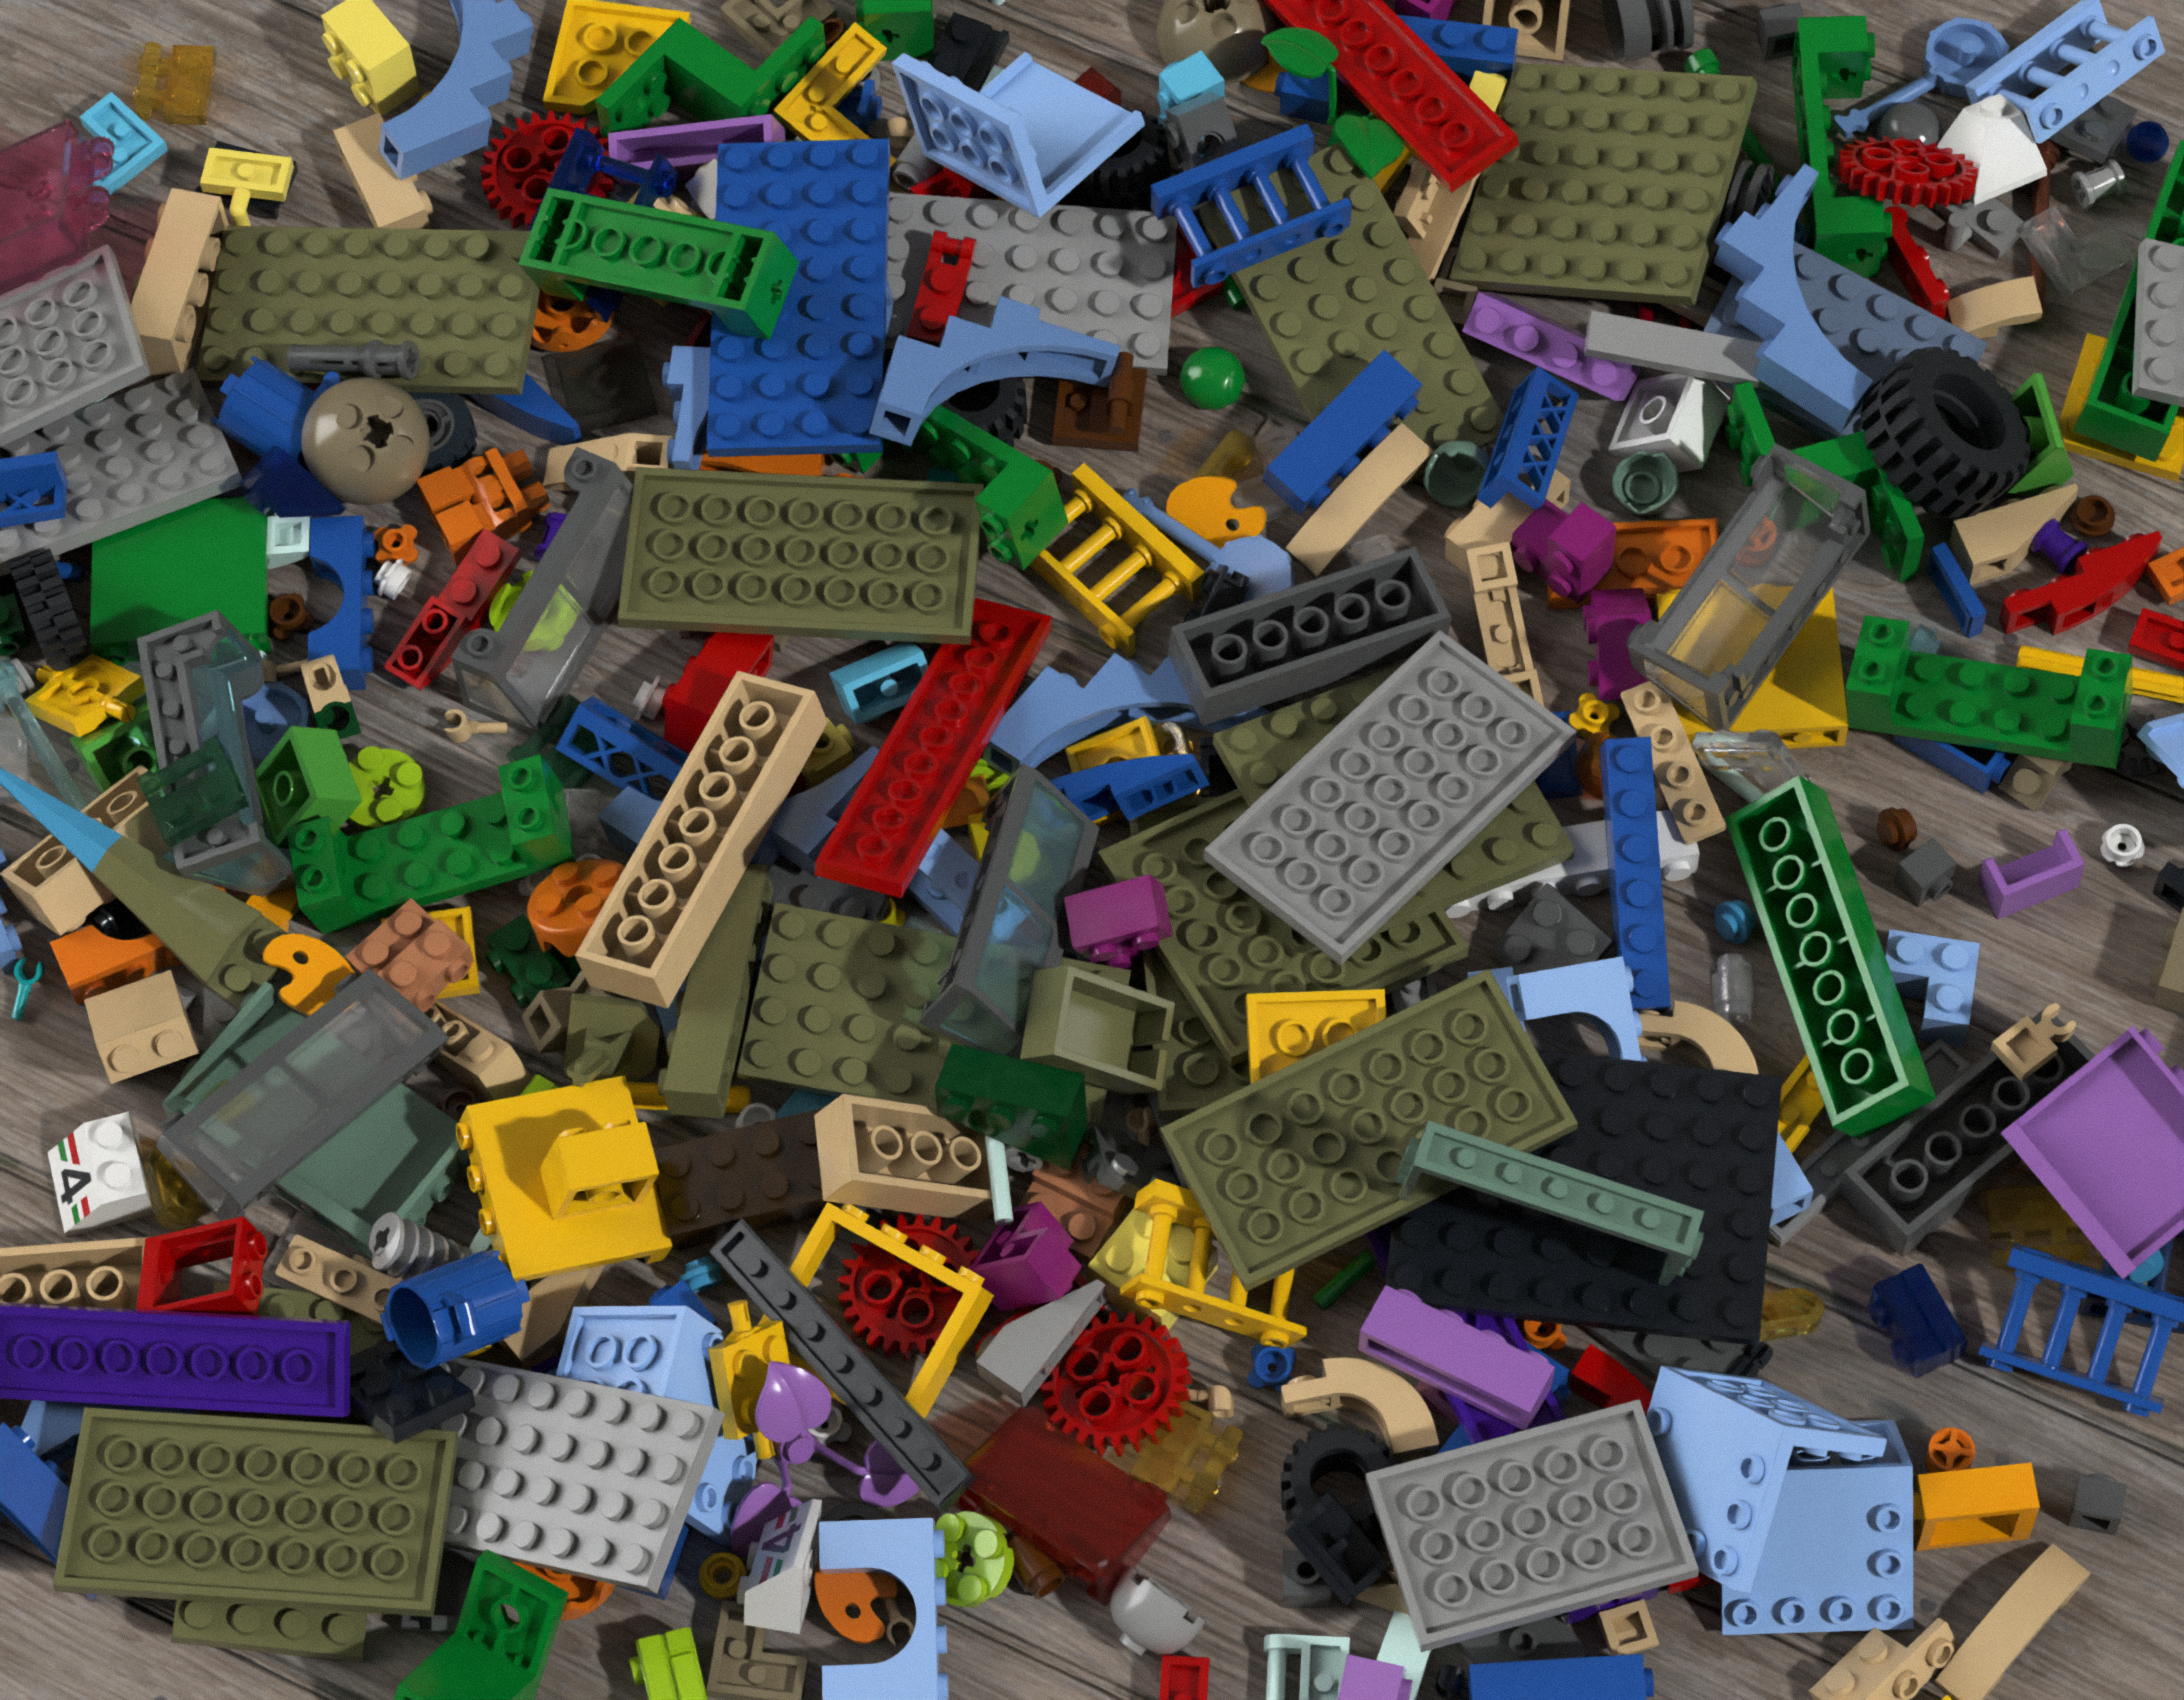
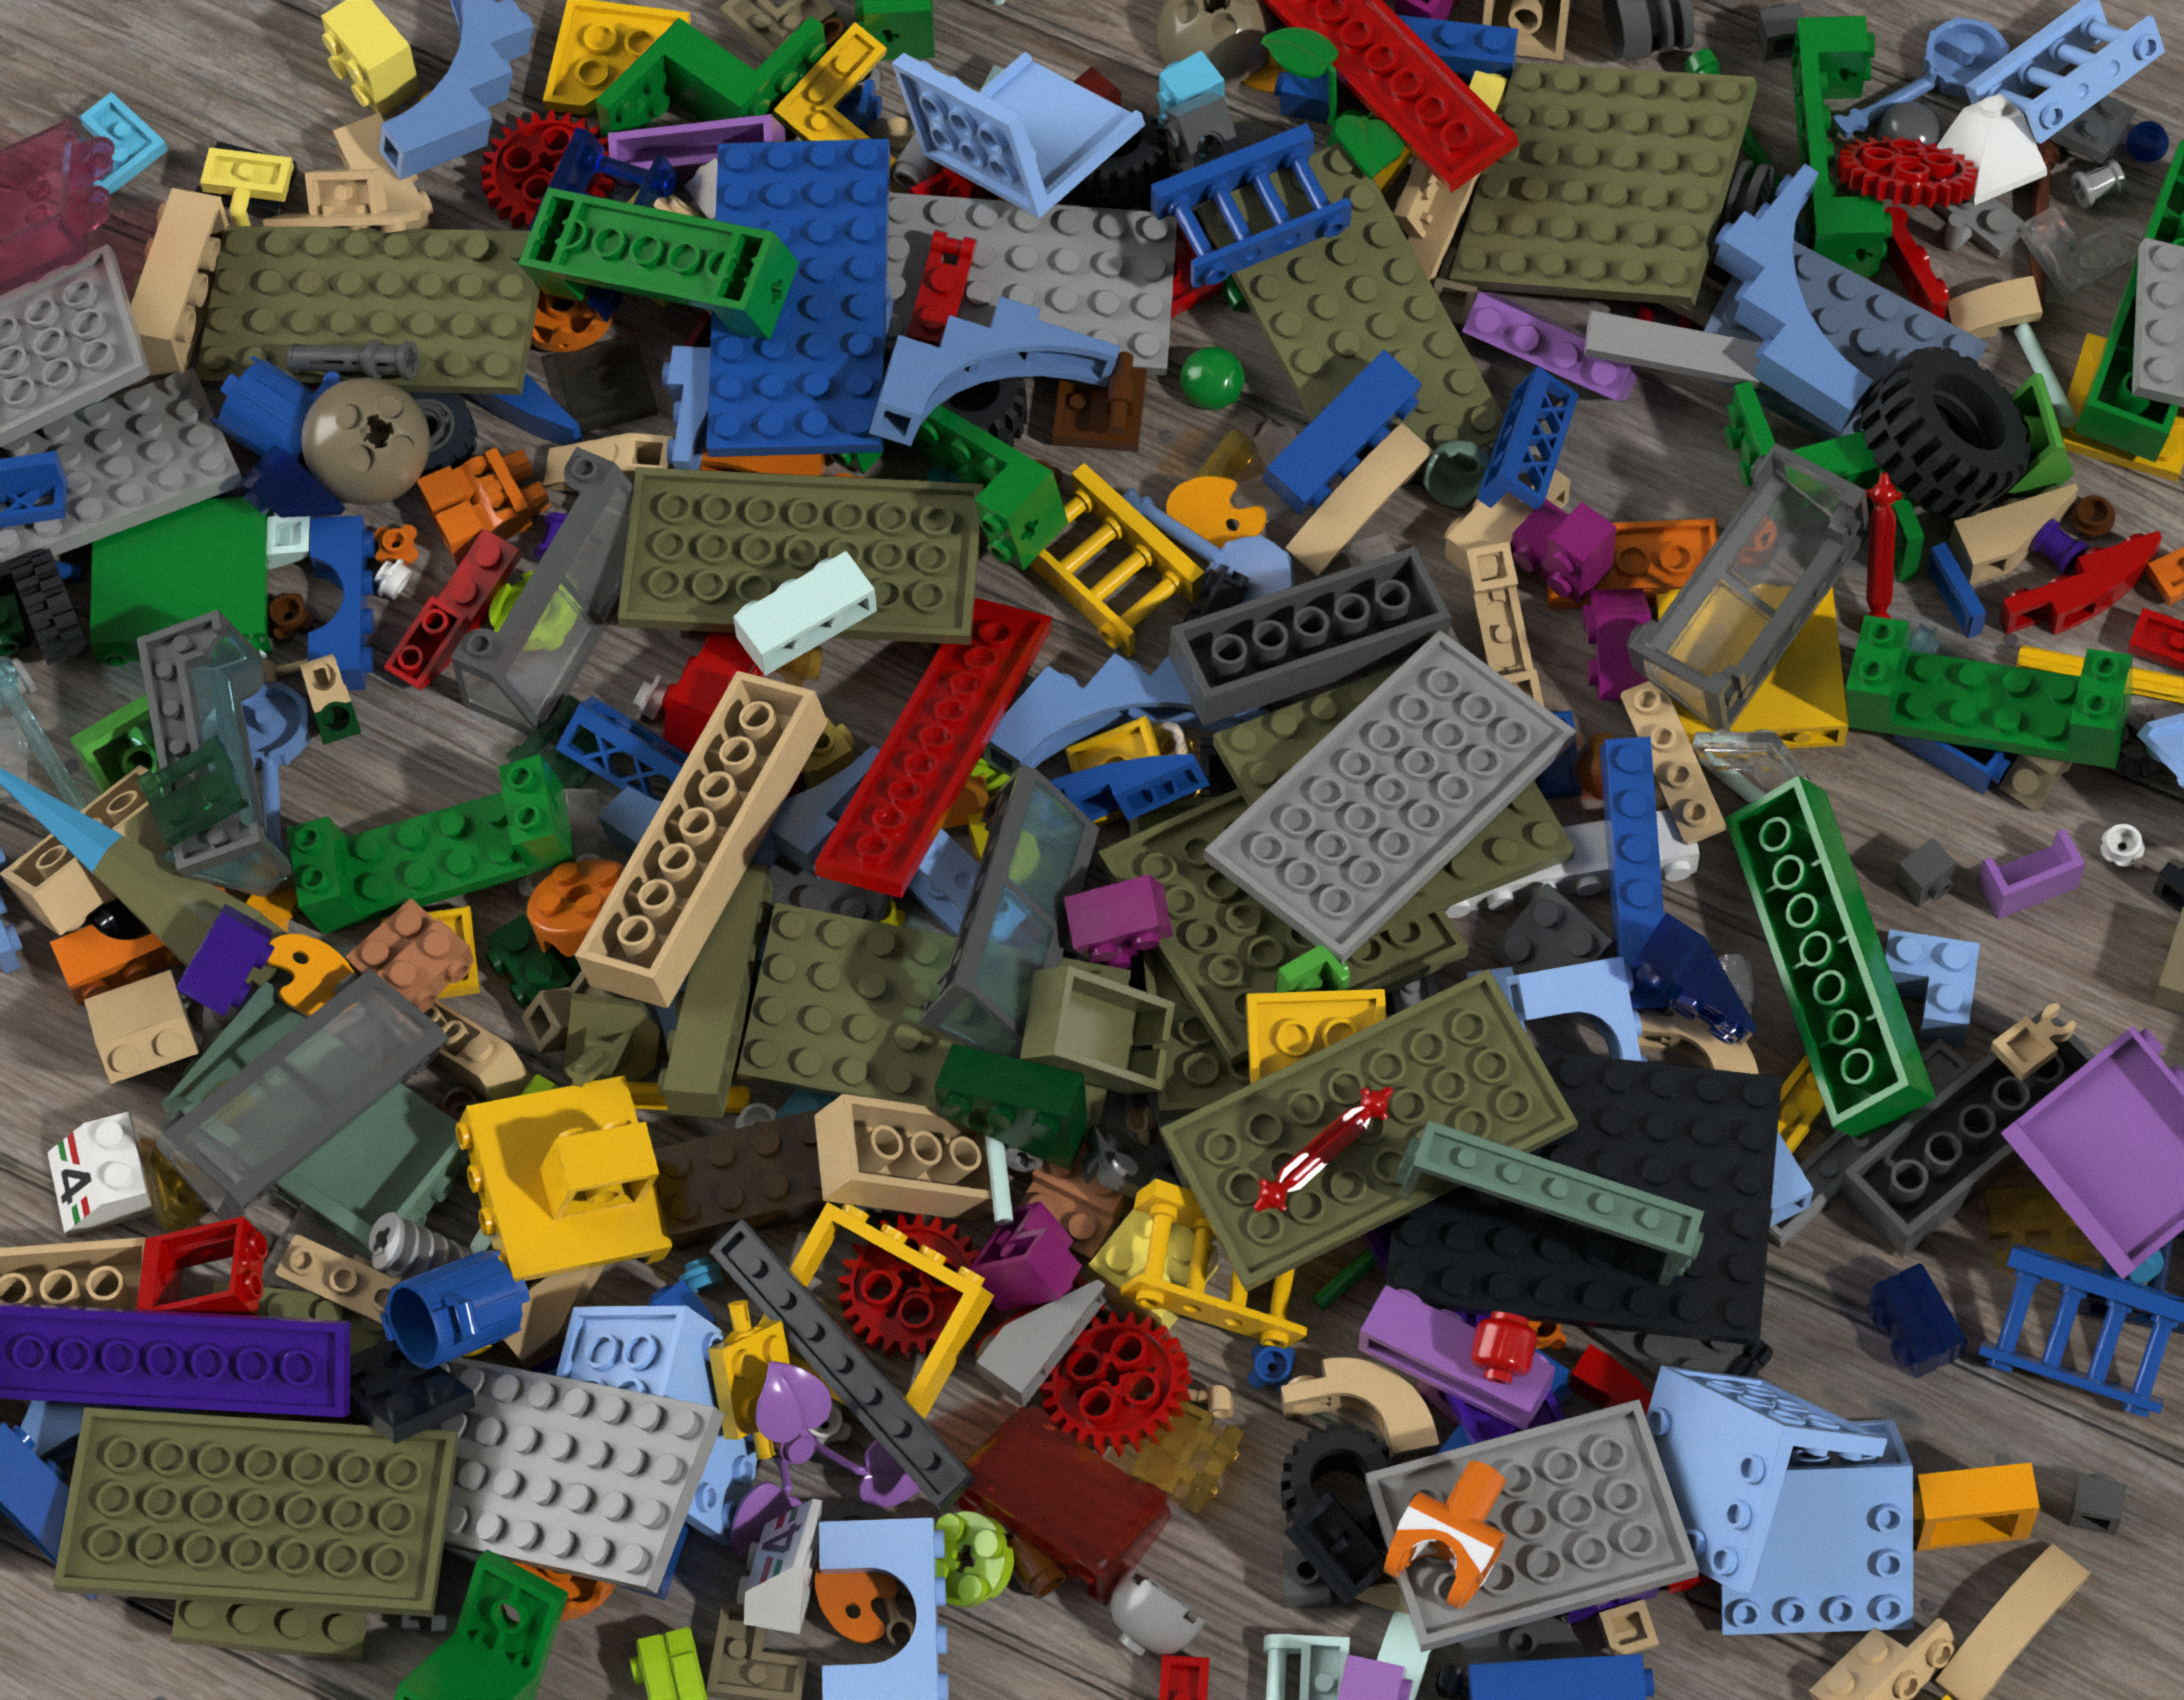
teal hand [11,957,45,1021] -> none
yellow plate [24,654,146,738] -> none
clear yellow plate [132,42,217,125] -> none
bright green slope [255,726,362,849] -> none
lime plate [347,746,427,832] -> none
tan hand [444,709,507,743] -> none
yellow plate [699,1552,747,1600] -> none
medium azure brick [829,641,928,725] -> none
black plate [927,12,1009,92] -> none
yellow plate [1568,693,1620,741] -> none
white slope [1608,373,1730,473] -> none
sand green hair [1612,450,1679,517] -> none
dark azure plate [1714,900,1756,944] -> none
clear yellow plate [1760,1288,1825,1342] -> none
reddish brown plate [1876,807,1917,852] -> none
orange wheel [1925,1427,1975,1473] -> none
none -> dark purple brick [176,903,274,1016]
none -> tan bracket [262,168,421,232]
none -> light aqua brick [733,551,877,676]
none -> clear yellow plate [790,646,822,687]
none -> red wheel [1253,1086,1393,1213]
none -> bright green bracket [1276,944,1351,993]
none -> orange connector [1384,1461,1506,1610]
none -> red head [1470,1311,1537,1385]
none -> clear blue slope [1629,912,1757,1046]
none -> red wheel [1860,472,1902,625]
none -> light aqua bar [2014,323,2077,428]

